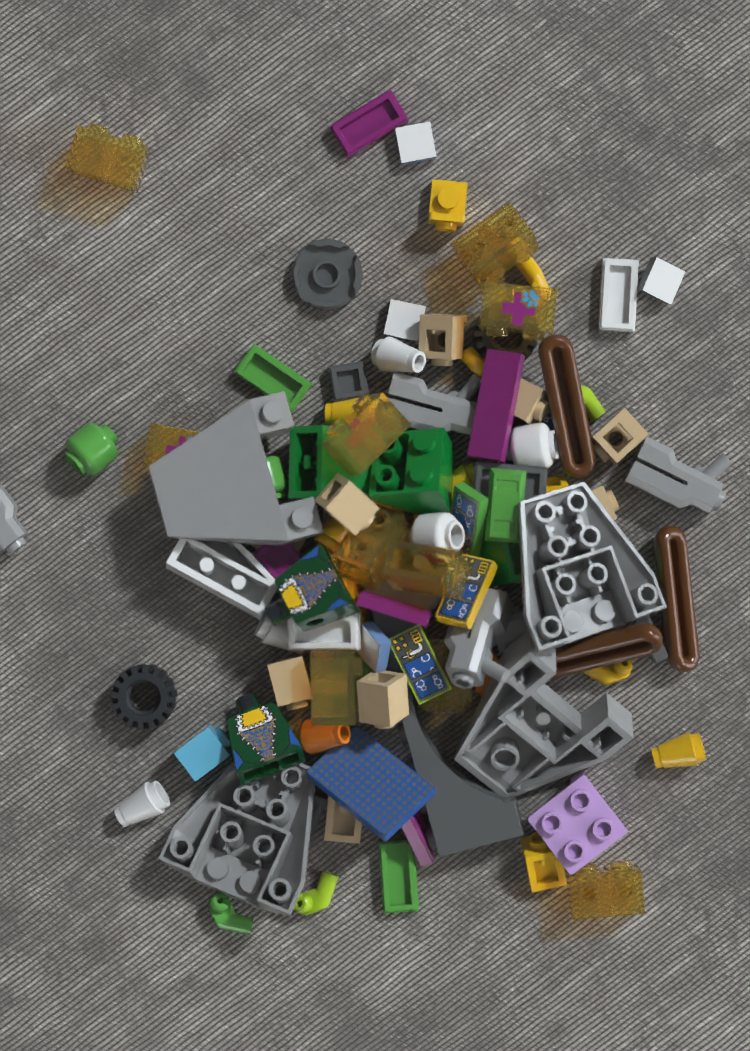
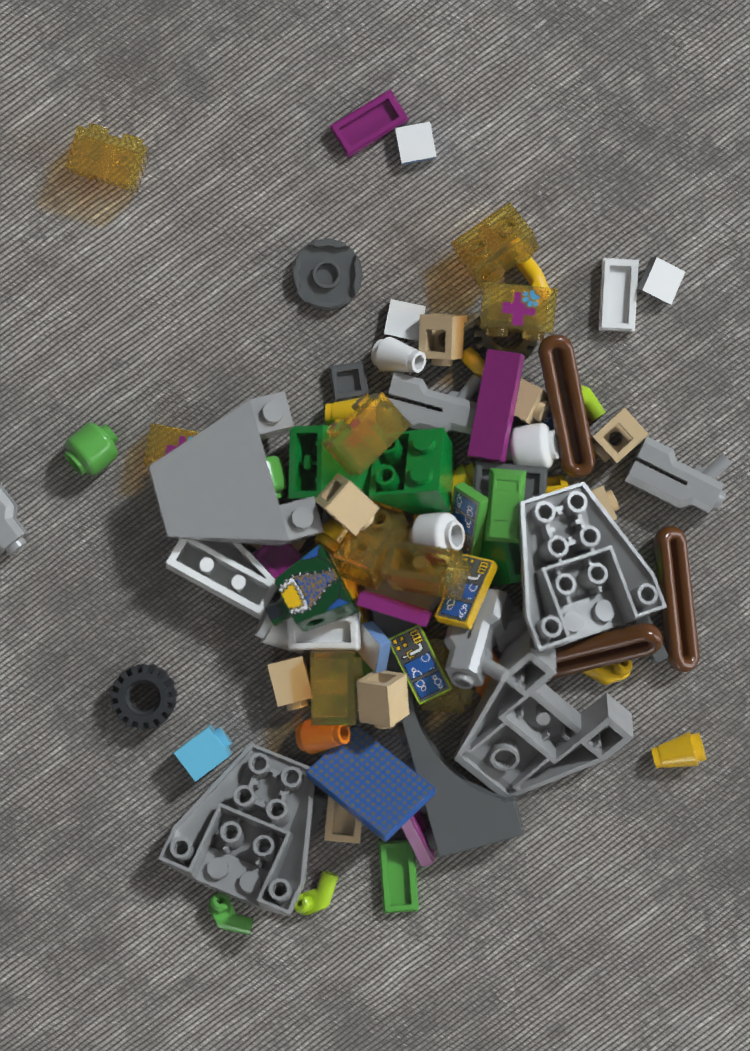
white cone [114,781,170,827] -> none
torso [227,694,306,786] -> none
bright green tile [233,343,312,413] -> none
yellow bracket [428,179,468,232] -> none
yellow bracket [520,832,567,893] -> none
lavender bracket [528,770,628,875] -> none
clear yellow brick [566,860,645,920] -> none

